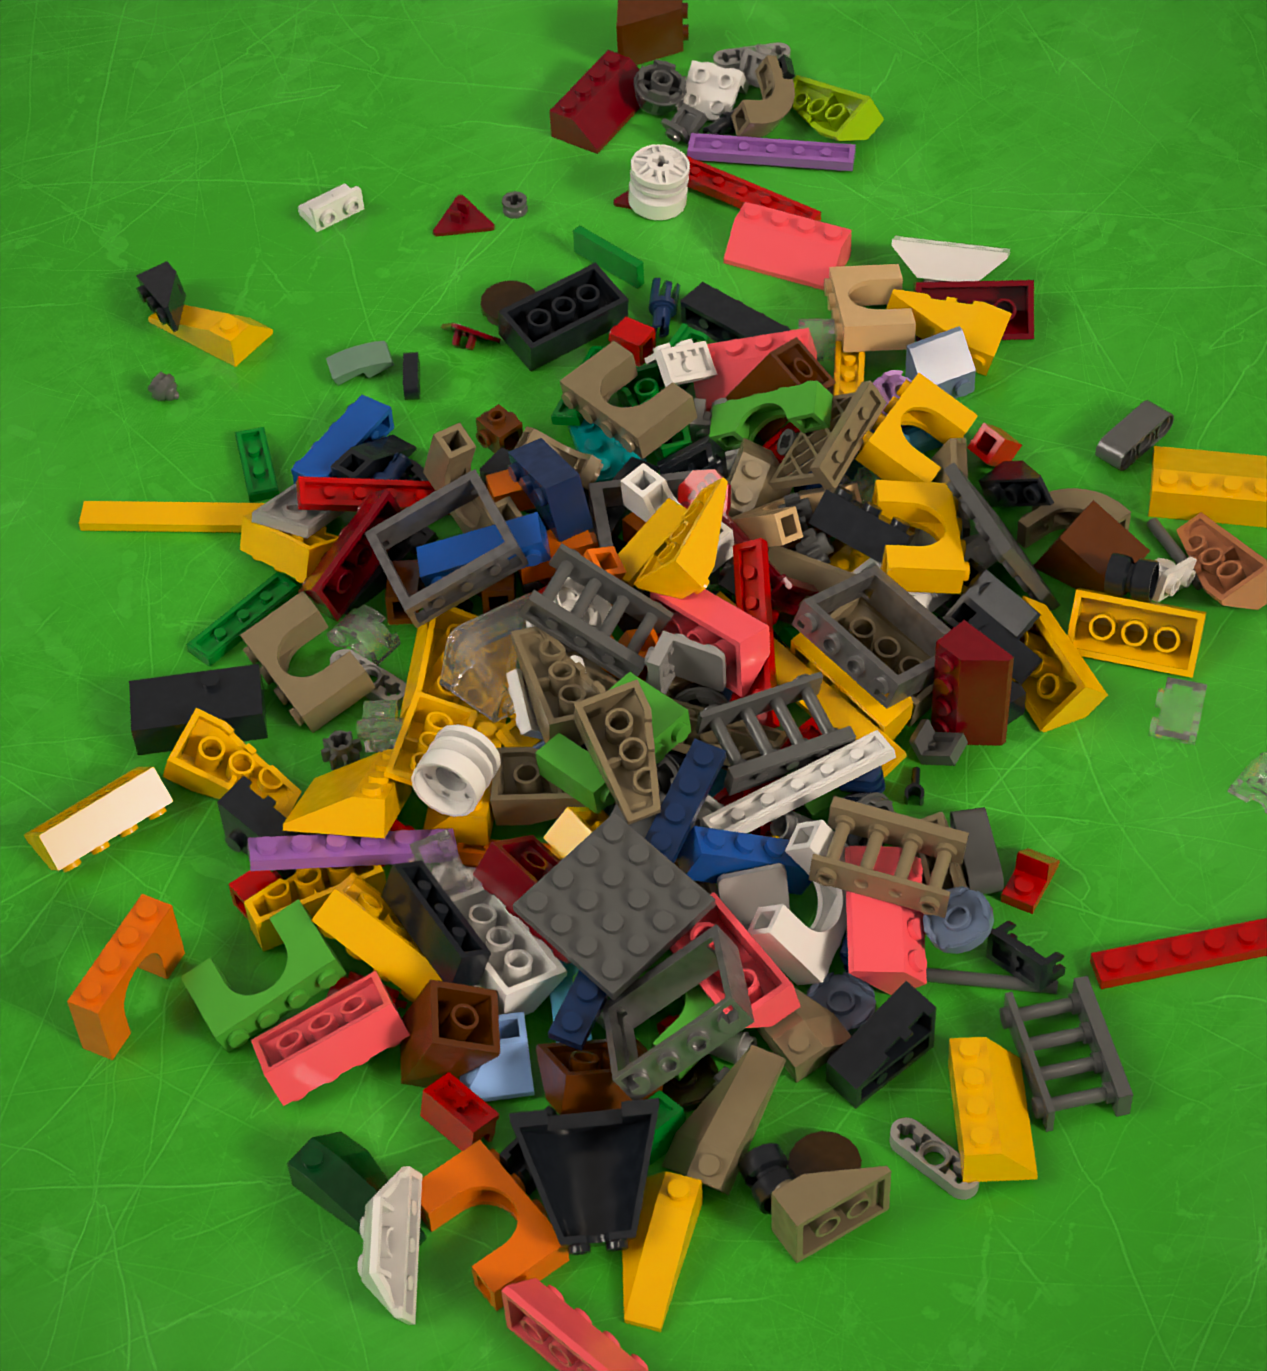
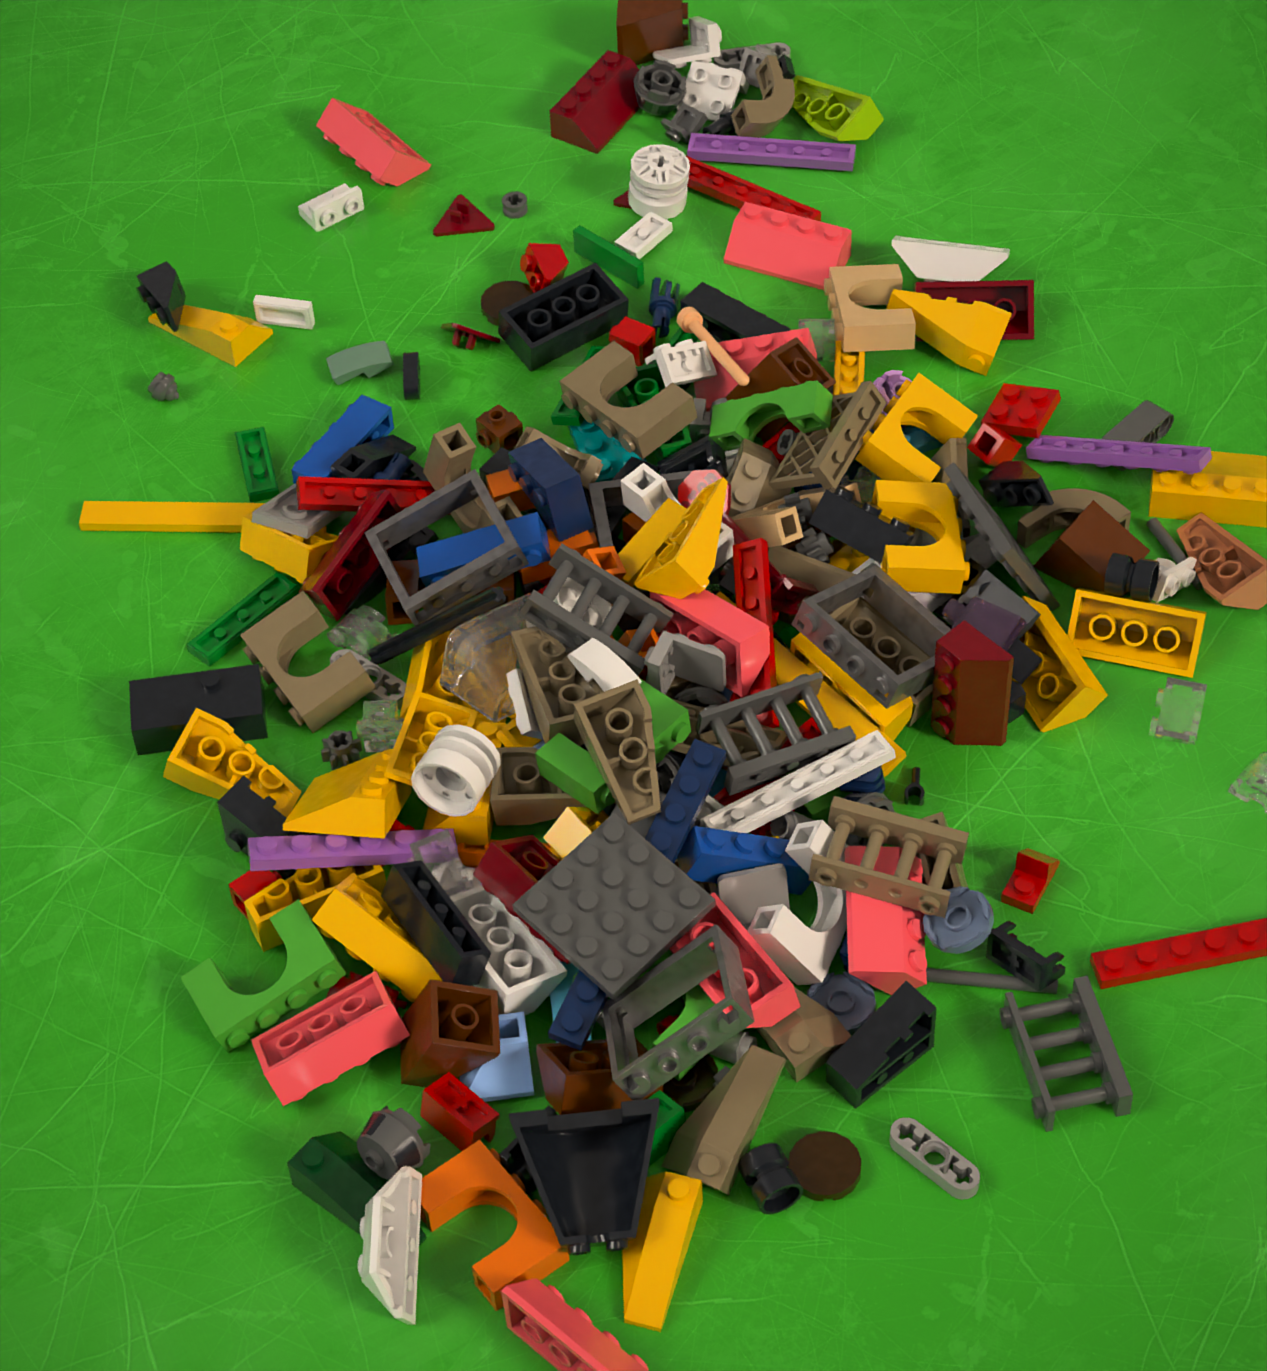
slope [24,767,173,873] -> none
orange arch [67,894,185,1060] -> none
dark tan slope [771,1166,891,1263] -> none
slope [905,326,976,399] -> none
dark grey bracket [909,719,968,766] -> none
yellow slope [948,1037,1038,1182] -> none
dark grey beam [950,807,1004,894] -> none
none -> white tile [253,295,315,330]
none -> coral slope [316,98,431,186]
none -> dark grey cone [357,1105,430,1180]
none -> black axle [368,586,506,664]
none -> red slope [520,243,569,293]
none -> white slope [567,638,642,692]
none -> white plate [614,211,673,260]
none -> white bracket [653,16,722,68]
none -> light nougat piece [676,307,749,386]
none -> clear purple torso [942,596,1027,651]
none -> red plate [981,383,1061,438]
none -> medium lavender plate [1026,435,1212,474]

